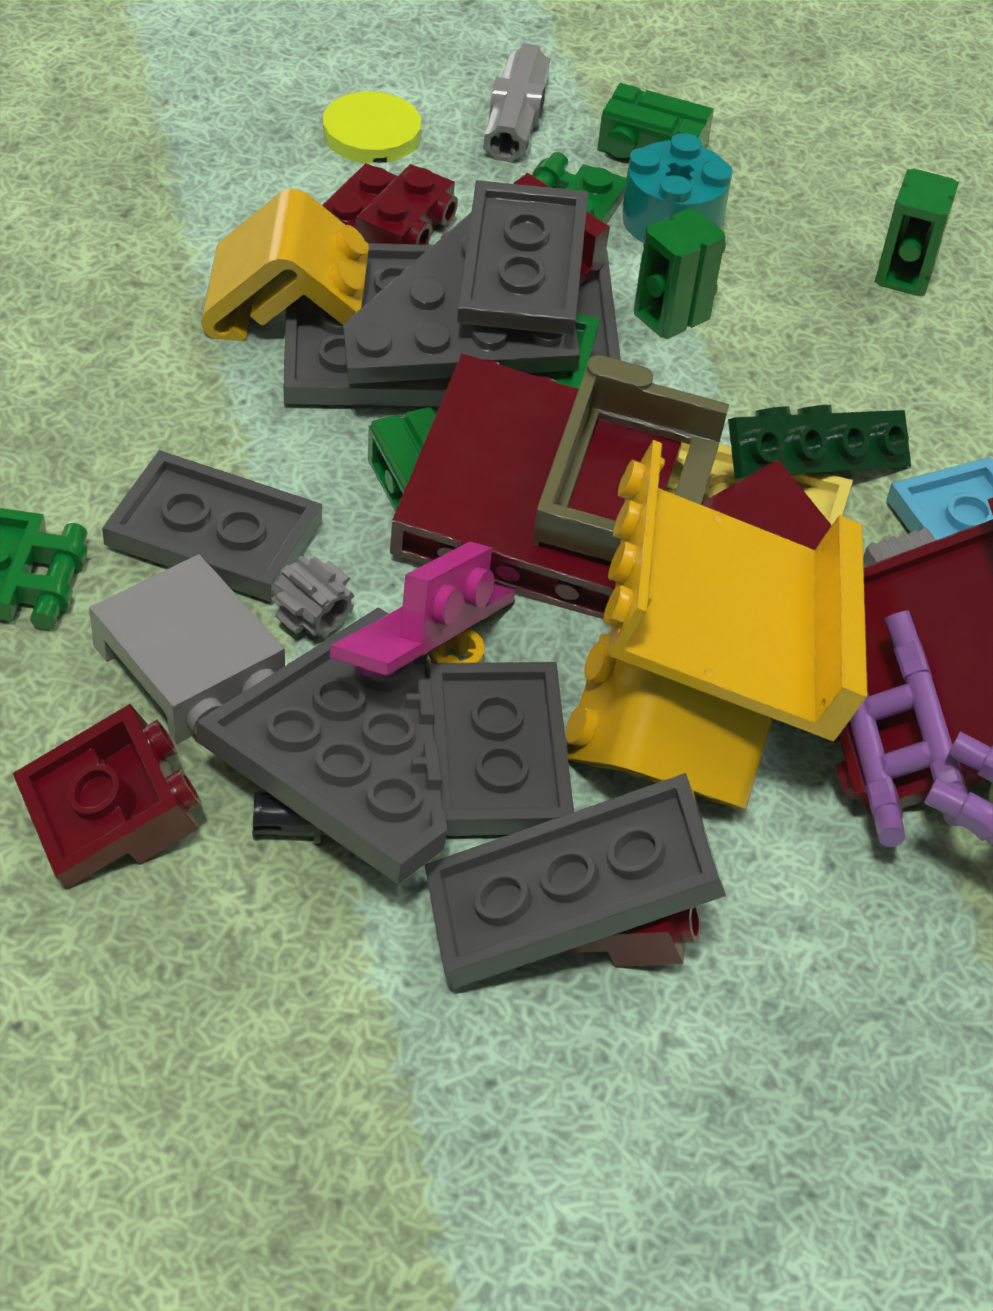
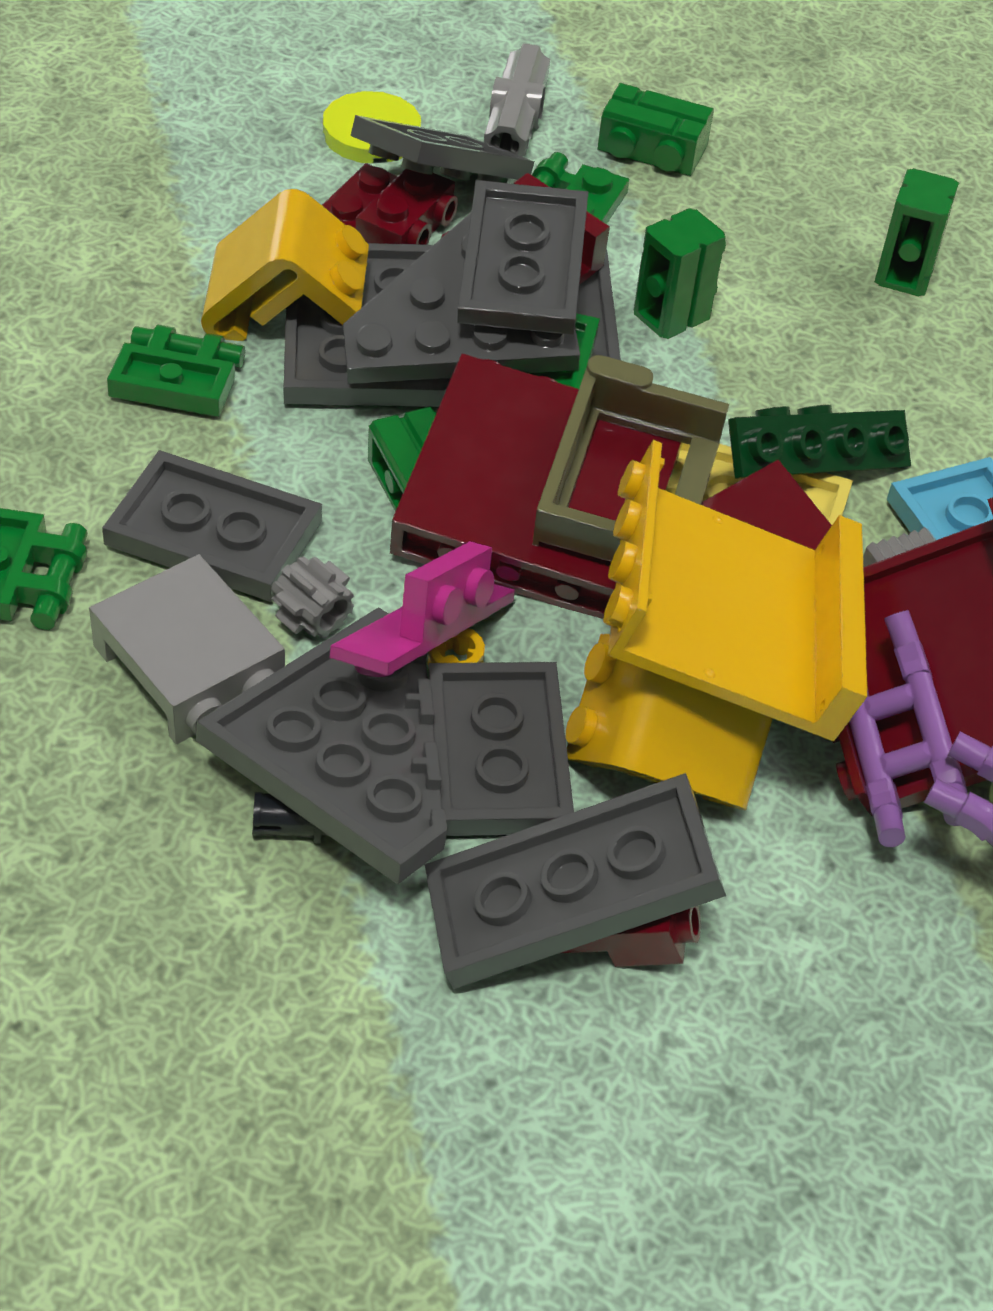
dark red plate [12,704,202,888] -> none
teal brick [622,133,733,243] -> none
none -> green plate [107,324,245,417]
none -> dark grey plate [350,115,535,183]

